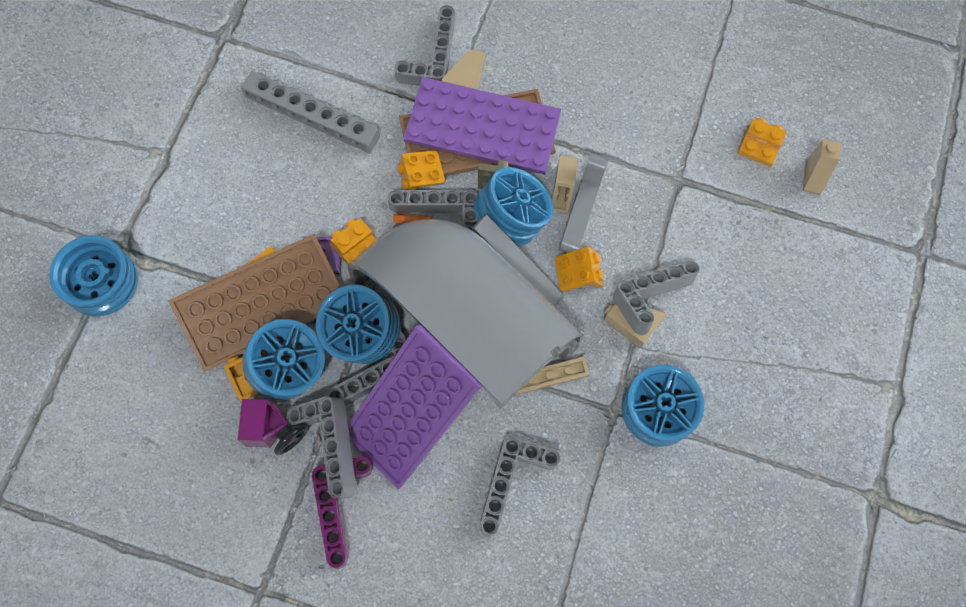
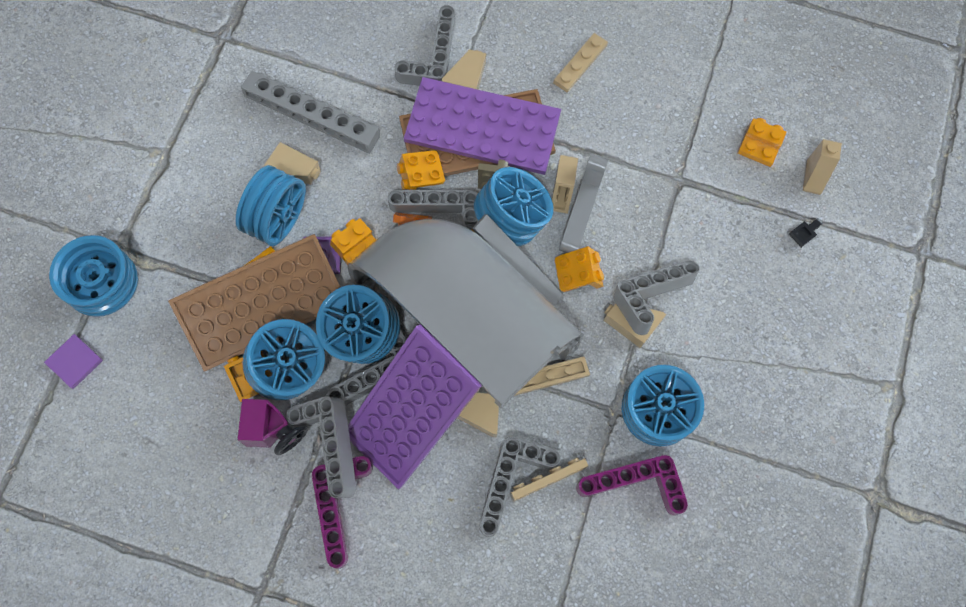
none -> medium lavender tile [44,334,103,389]
none -> dark azure wheel [236,165,306,246]
none -> tan slope [263,142,320,184]
none -> tan slope [457,393,499,437]
none -> tan plate [510,458,588,502]
none -> tan plate [553,33,608,93]
none -> magenta beam [576,455,688,516]
none -> black plate [789,218,823,248]

